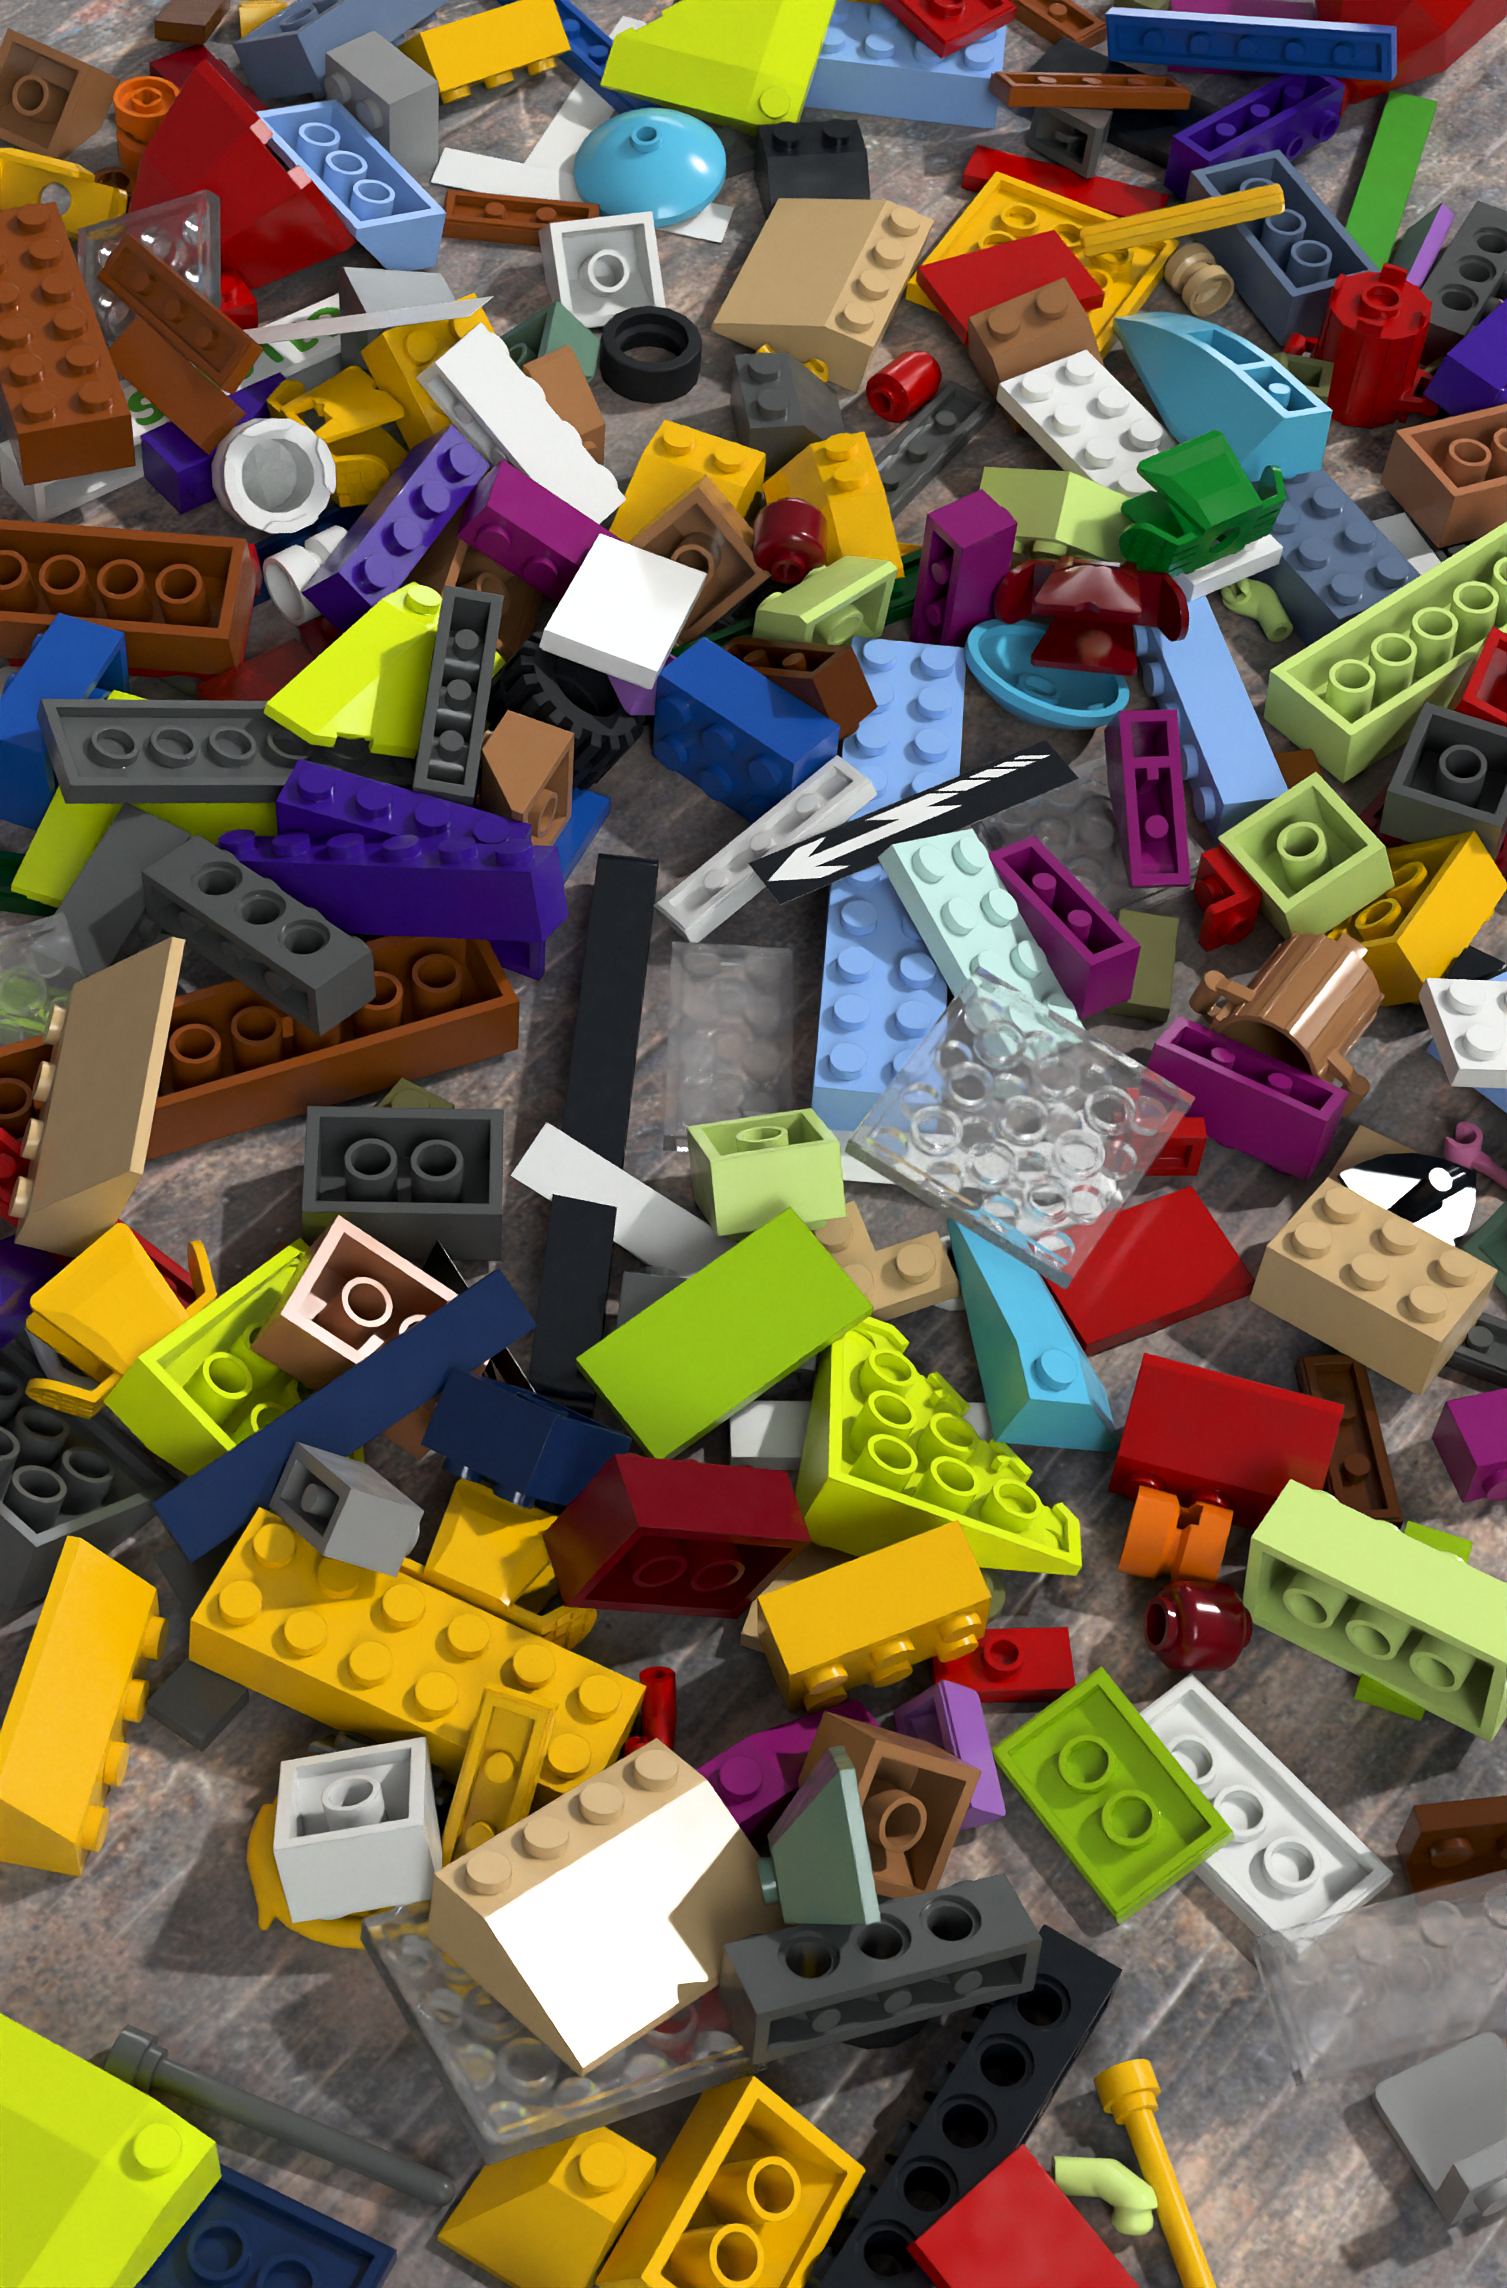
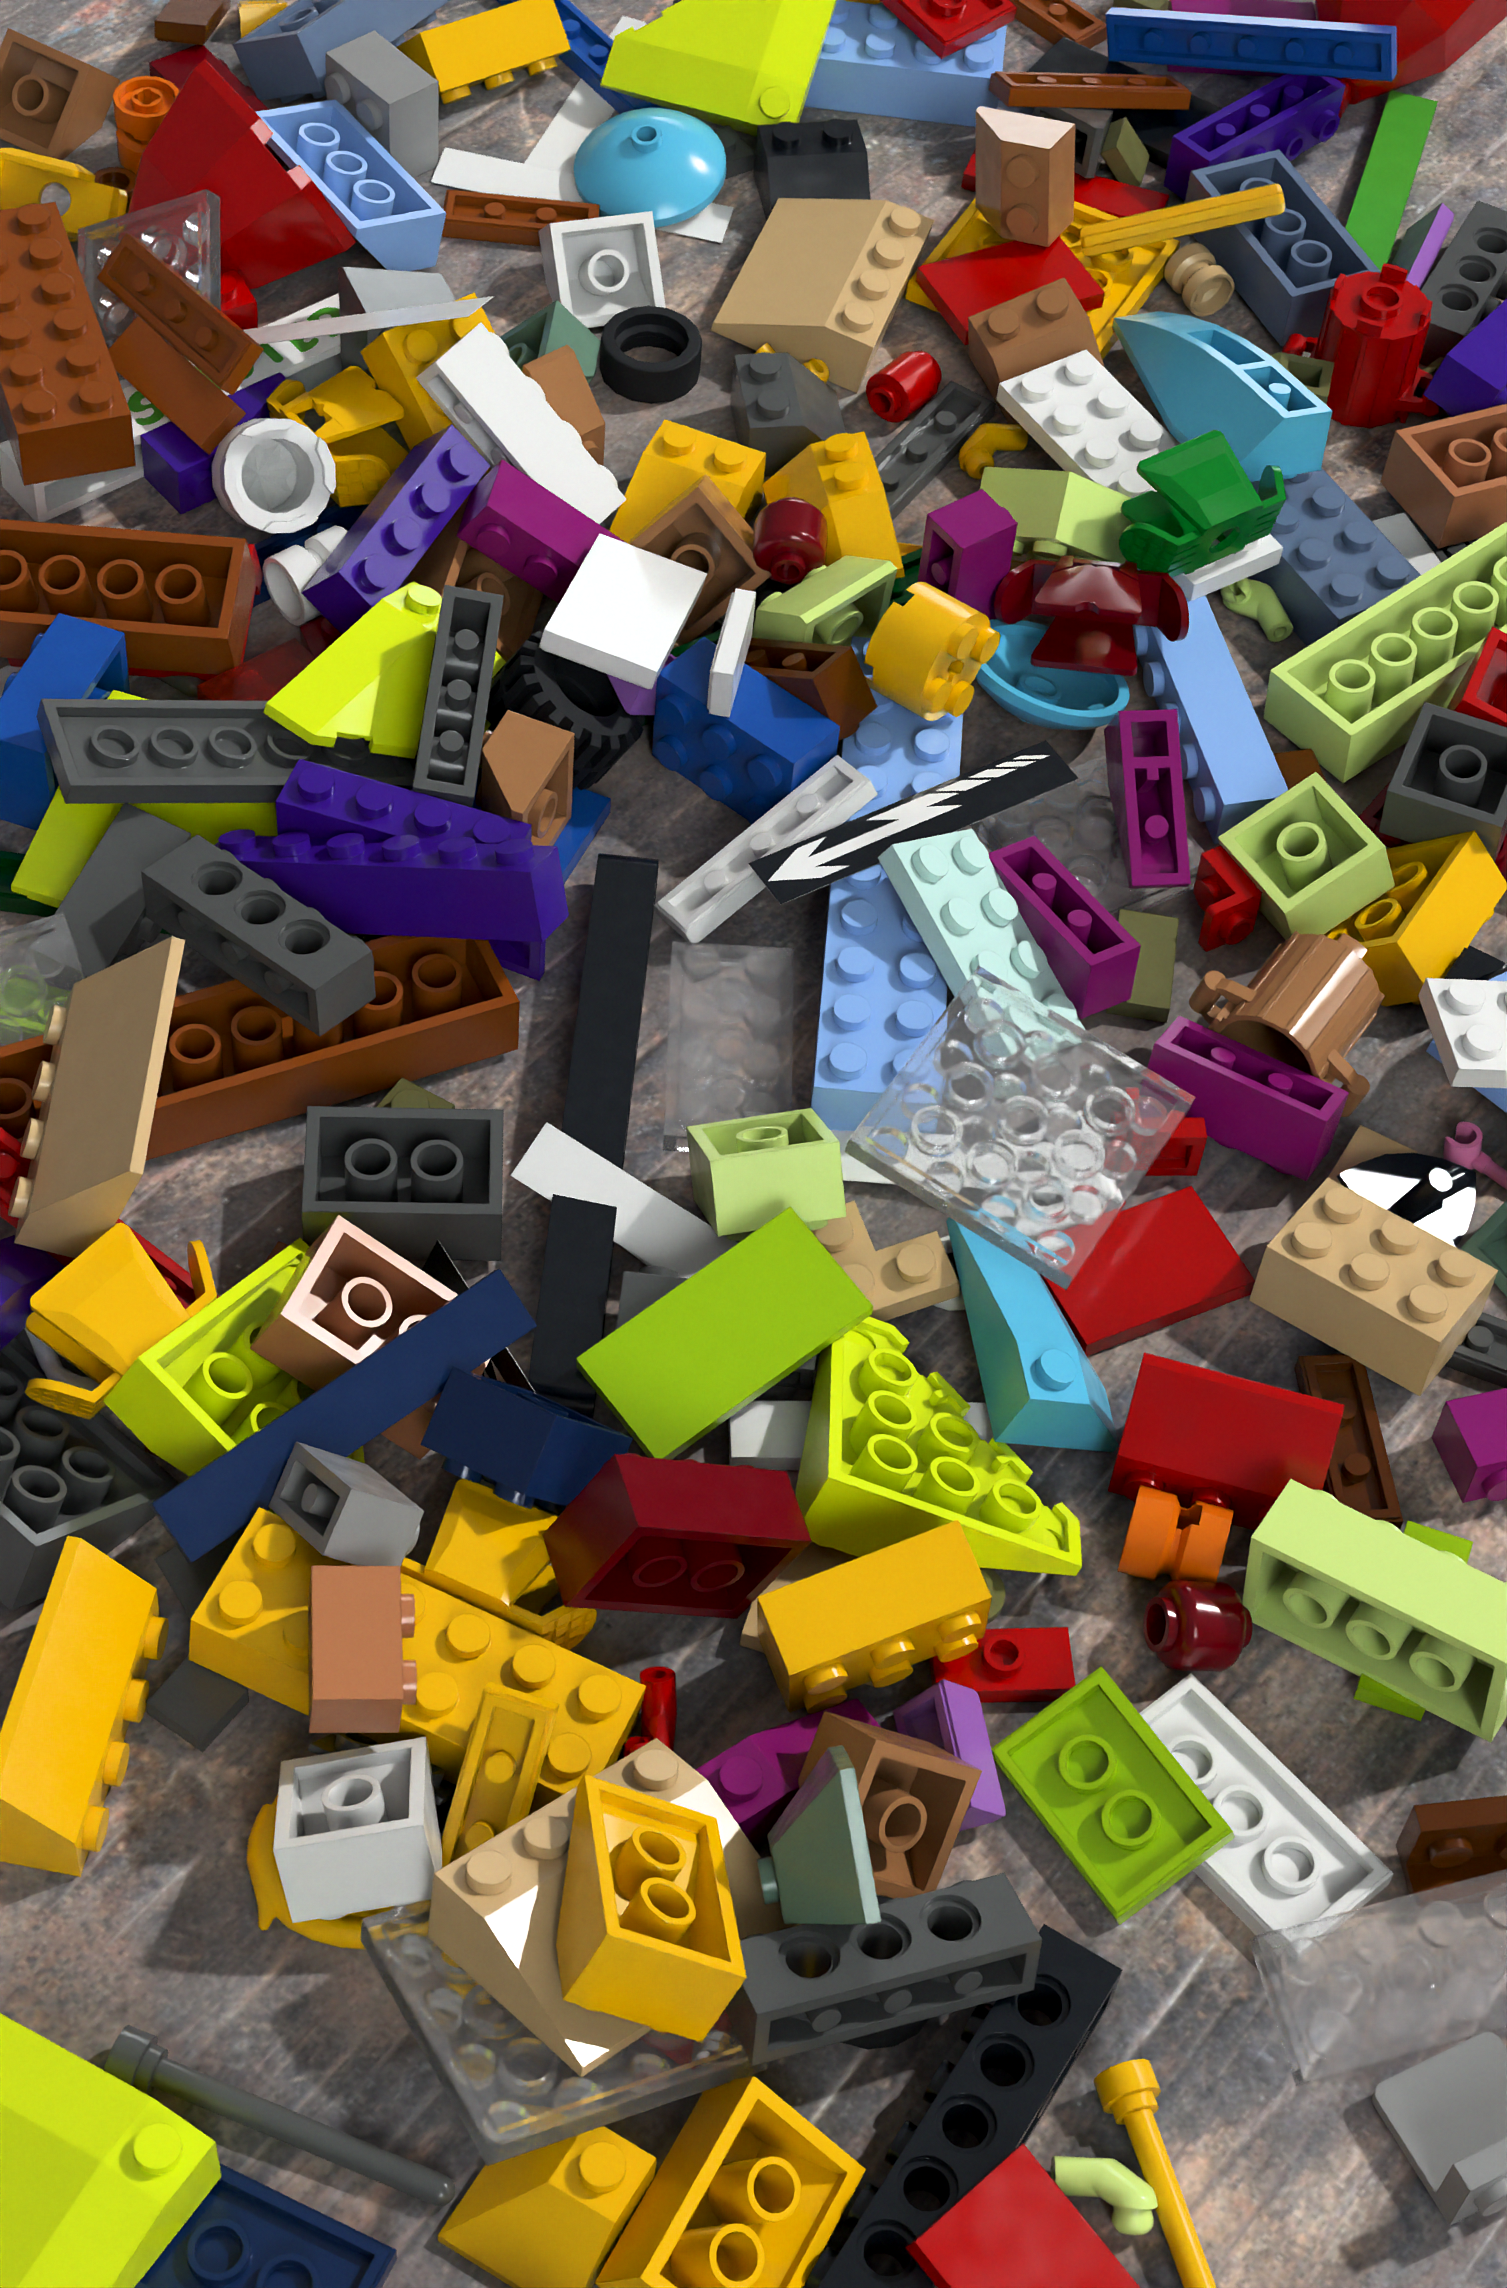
none -> nougat brick [308,1566,417,1733]
none -> yellow slope [556,1774,747,2042]
none -> white tile [707,588,756,718]
none -> yellow brick [864,582,1000,721]
none -> yellow arm [958,423,1028,479]
none -> medium nougat slope [976,106,1075,247]
none -> olive tile [1101,117,1150,187]

